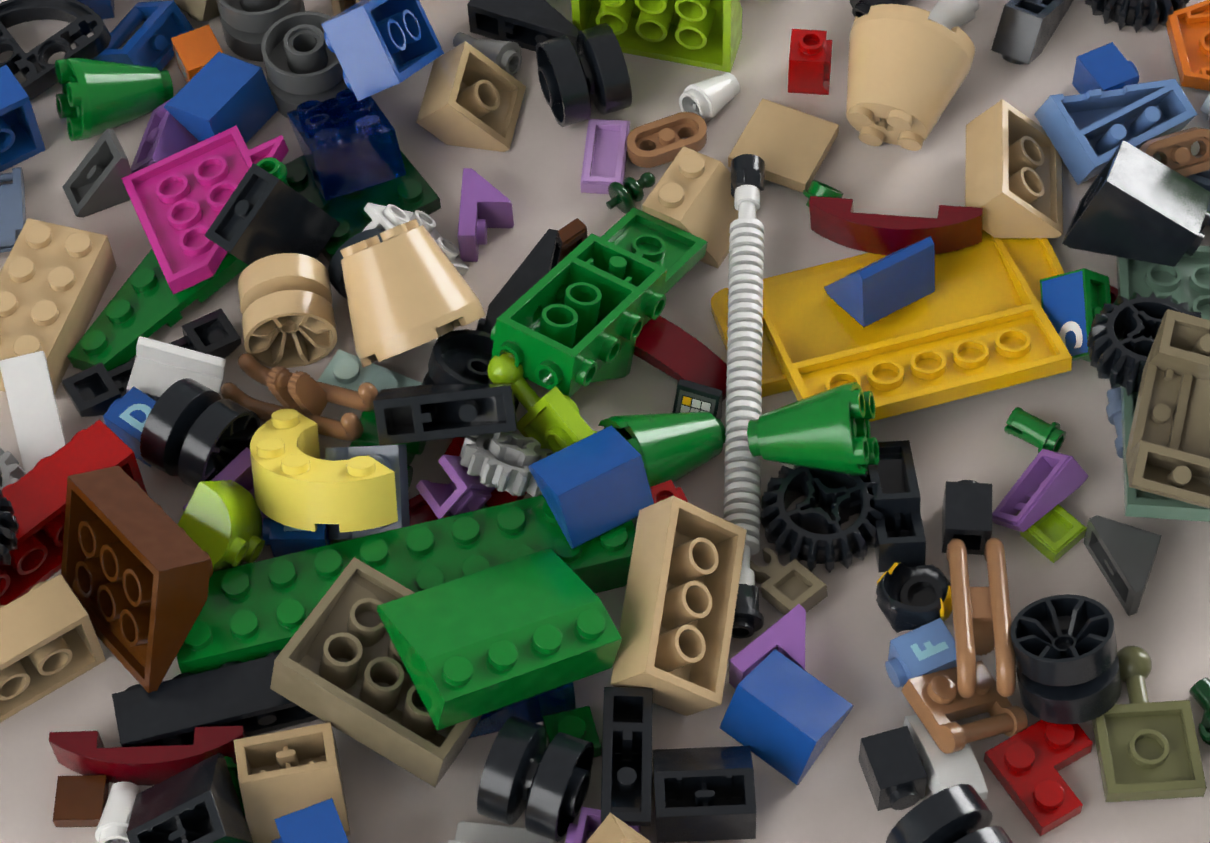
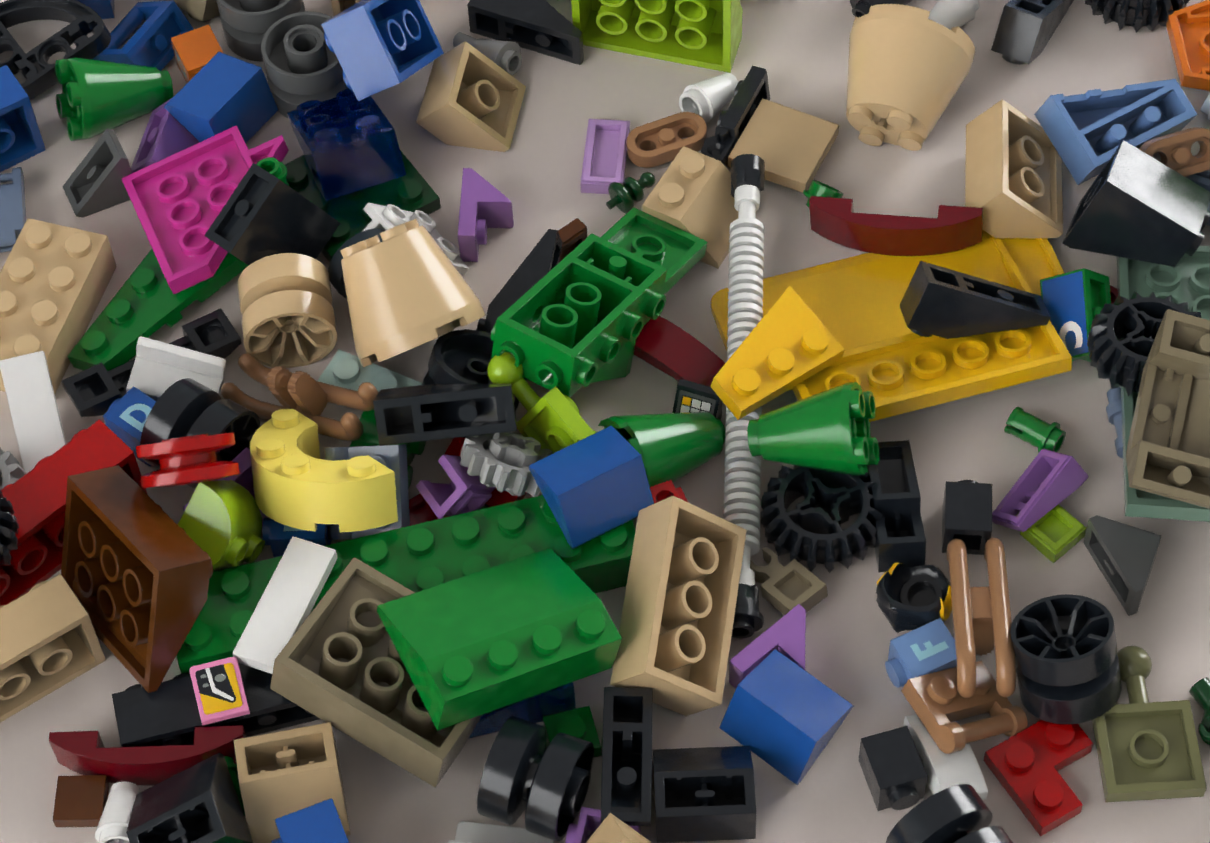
black wheel [536,23,632,127] -> none
red window [788,29,832,95] -> none
blue slope [824,236,935,327] -> none
blue brick [1072,42,1139,94] -> none
none -> red wheel [136,432,240,488]
none -> slope [189,657,250,726]
none -> white tile [232,536,338,674]
none -> black hinge [700,65,770,167]
none -> yellow wing [711,285,845,420]
none -> black slope [899,261,1051,339]

